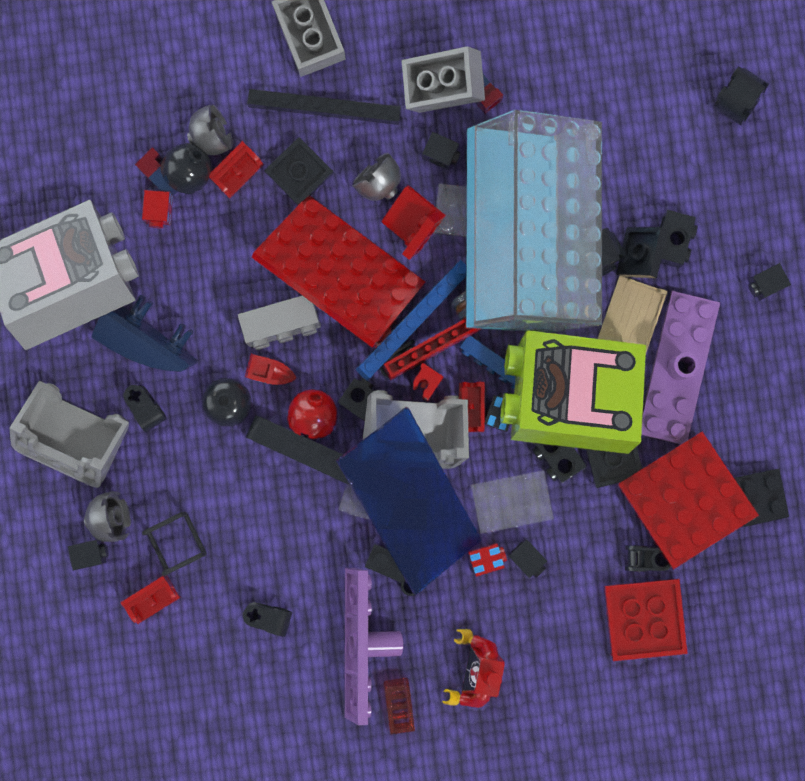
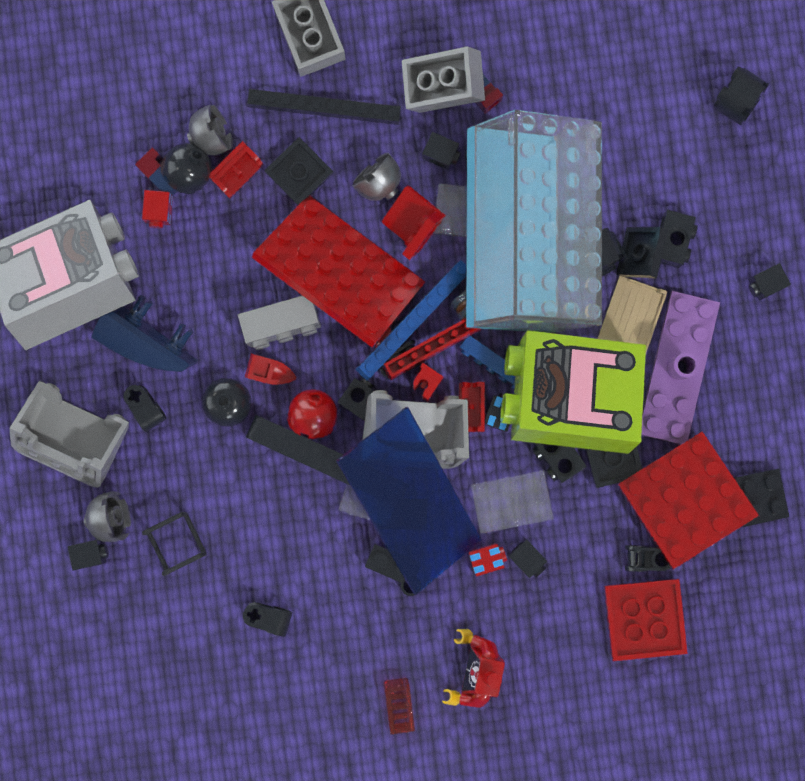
red hinge [120,575,181,624] -> none
medium lavender plate [345,568,403,725] -> none

